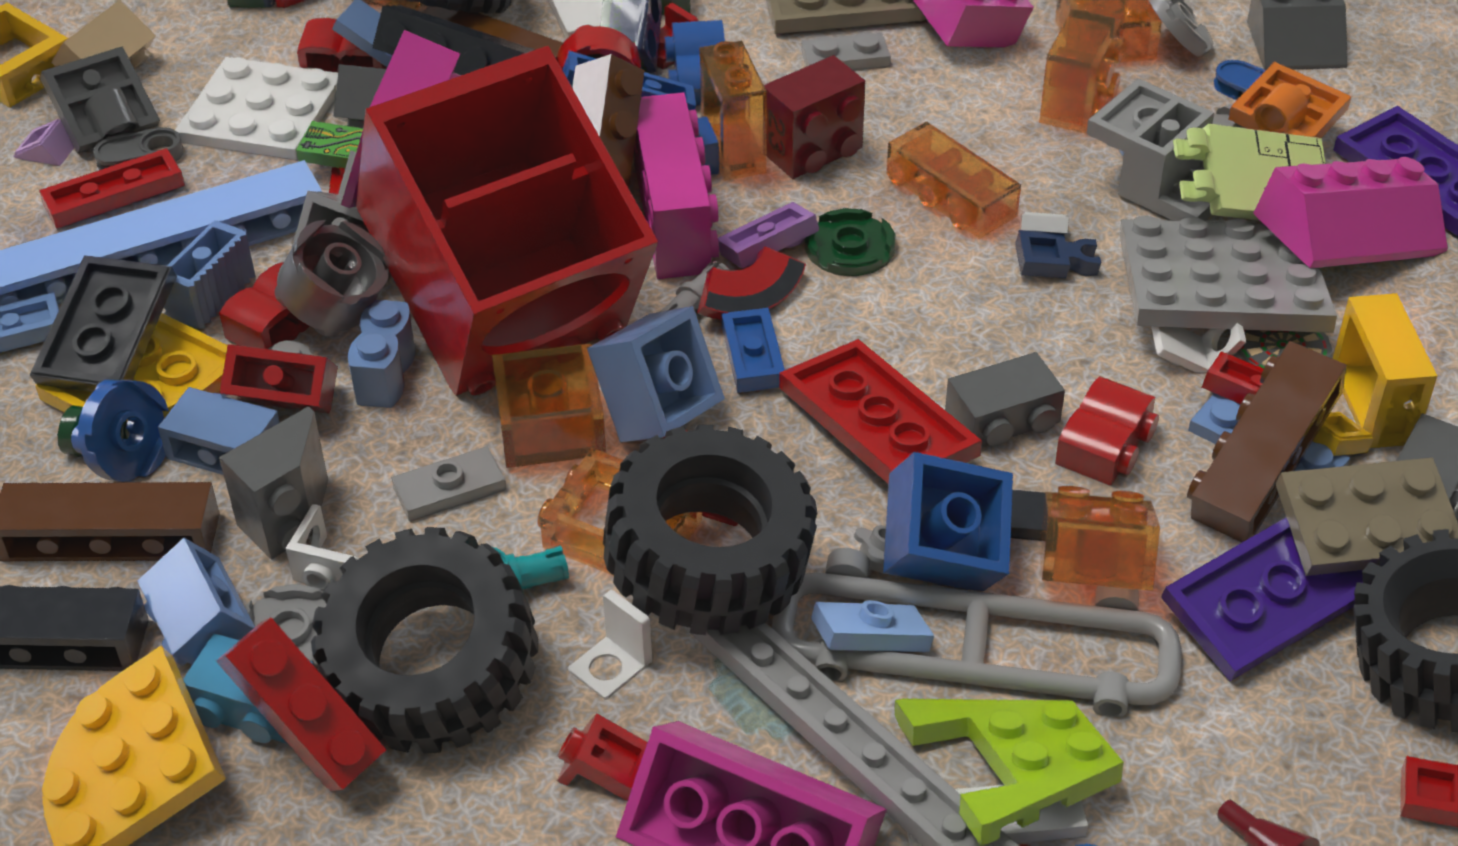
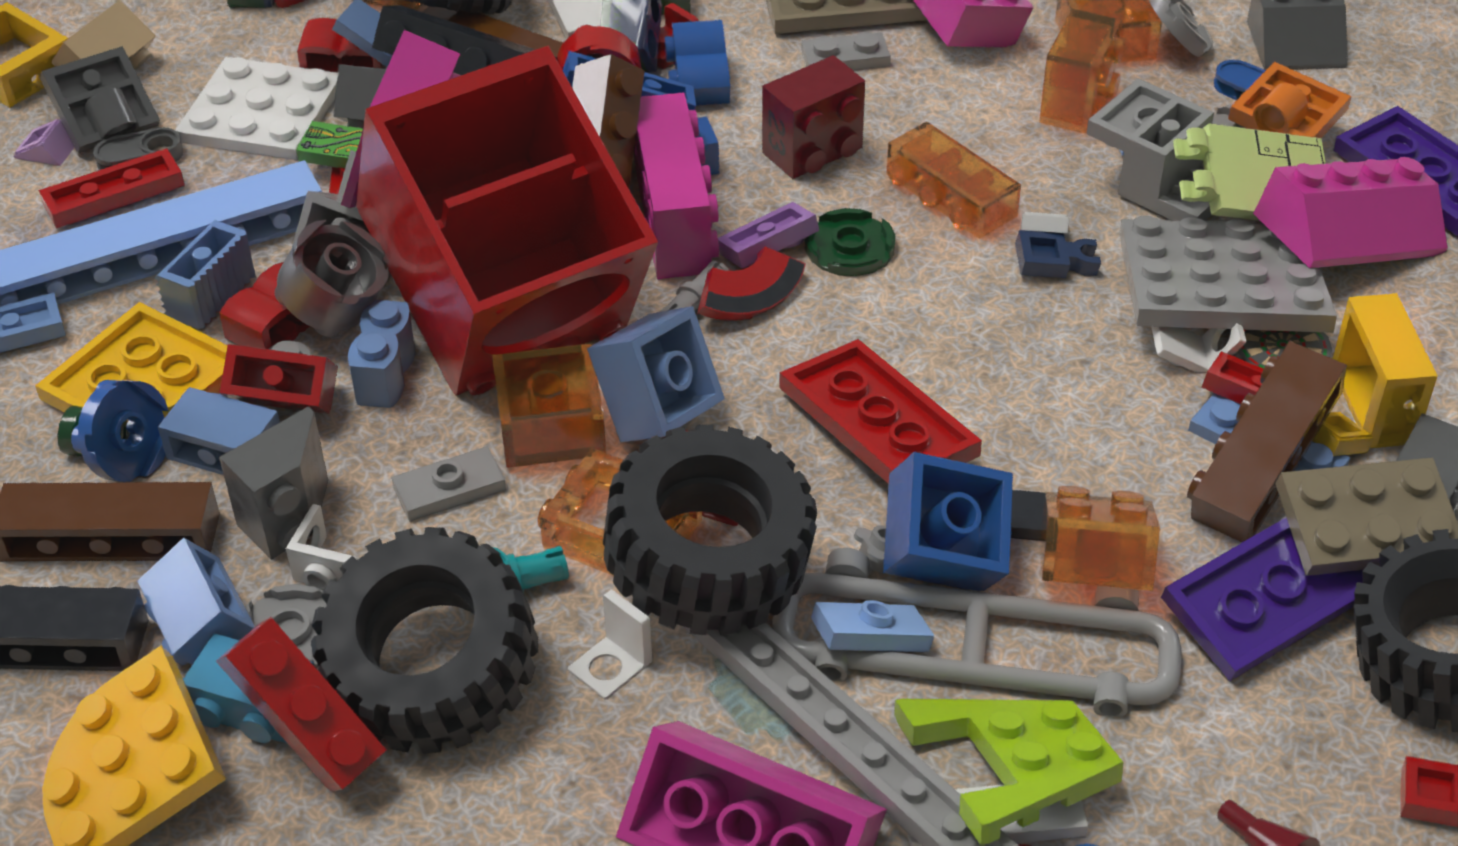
black tile [30,255,177,392] -> none
red bracket [557,713,648,801] -> none
clear orange window [700,40,767,181] -> none
blue plate [721,308,785,393] -> none
dark grey brick [945,352,1065,447] -> none
red brick [1055,376,1159,486] -> none

